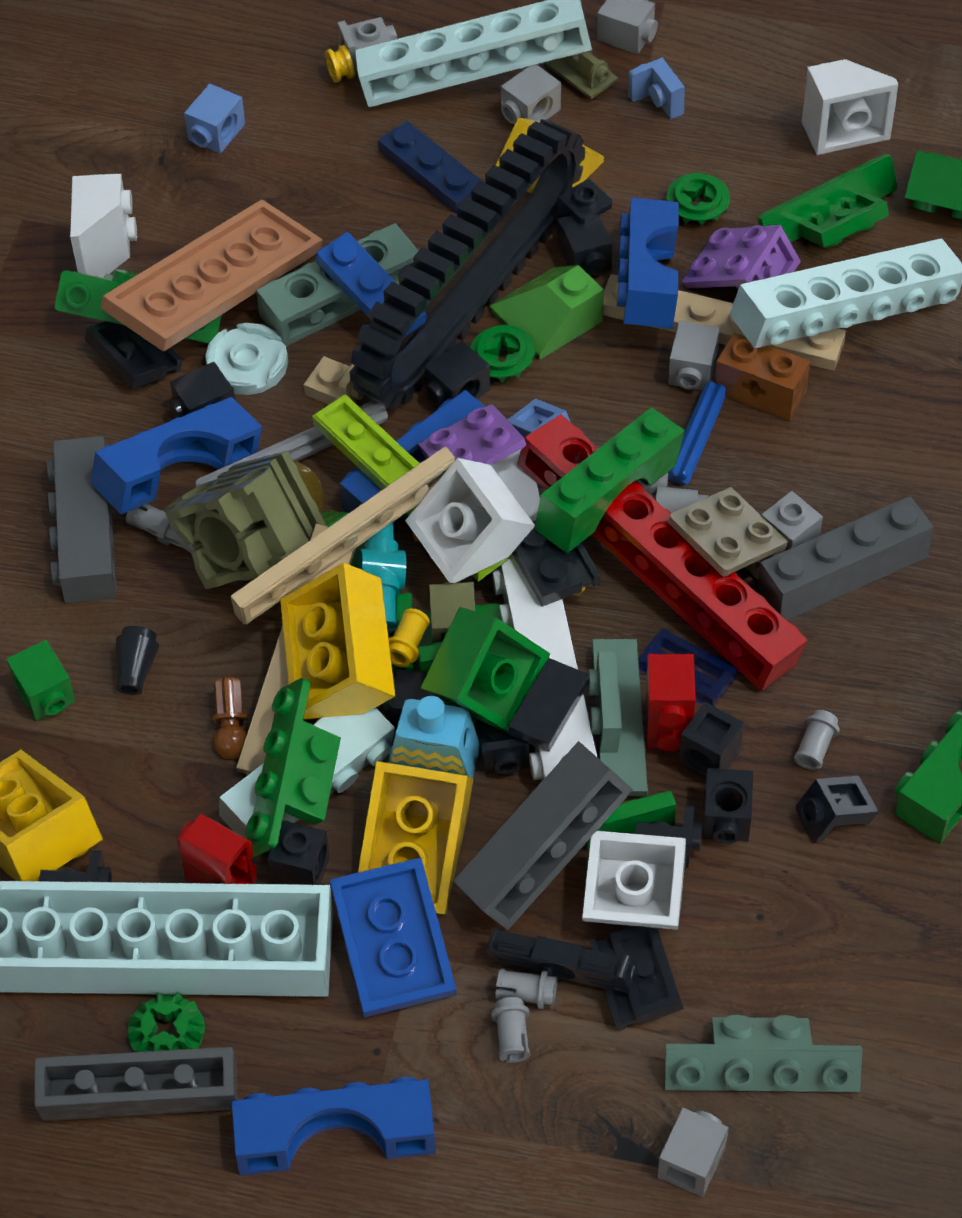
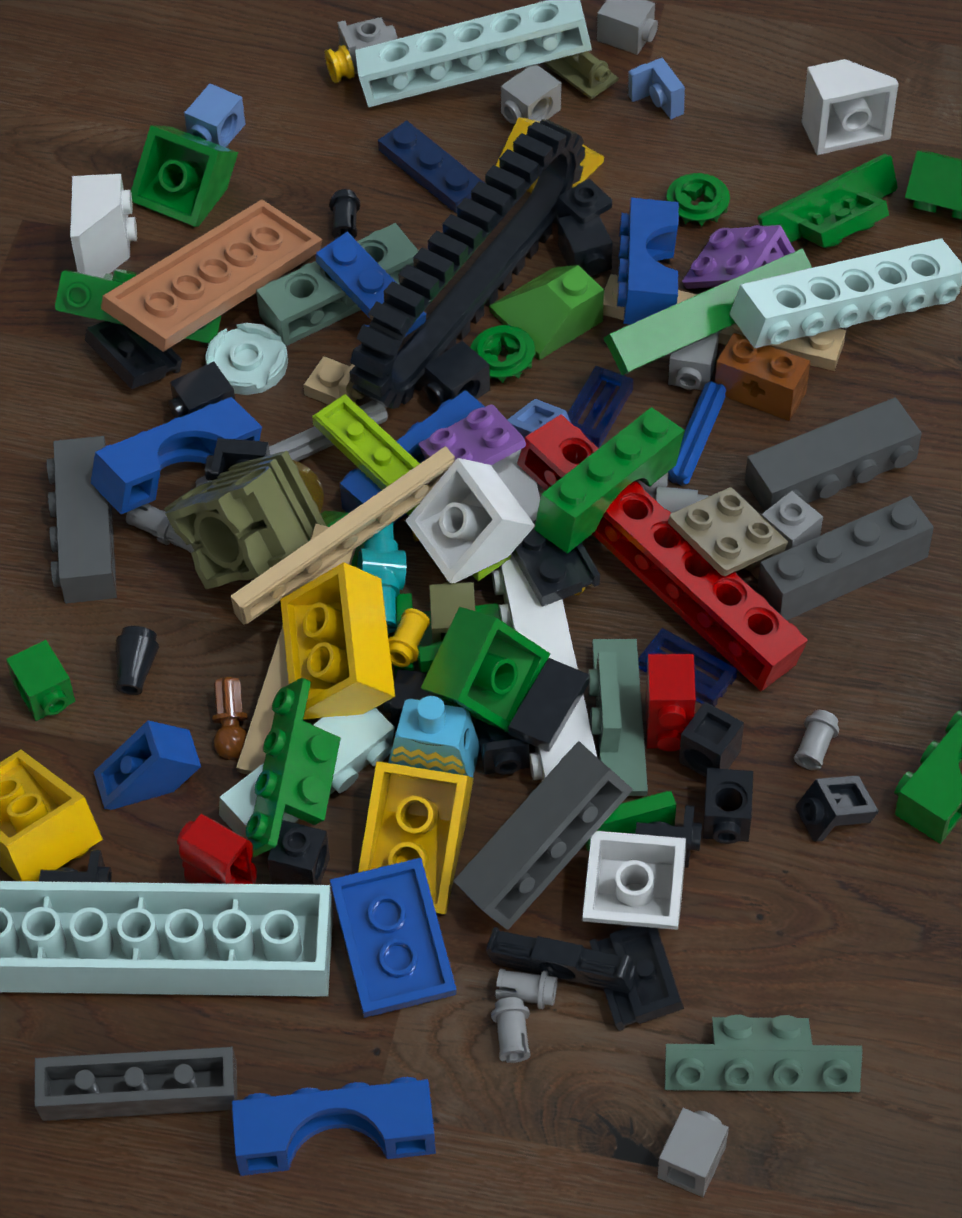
green gear [128,992,205,1052] -> none
none -> blue slope [94,720,201,810]
none -> green slope [131,125,238,227]
none -> black bracket [205,438,270,481]
none -> black pin [329,189,361,239]
none -> clear blue tile [568,366,633,448]
none -> tile [604,248,812,376]
none -> dark grey brick [745,397,922,512]

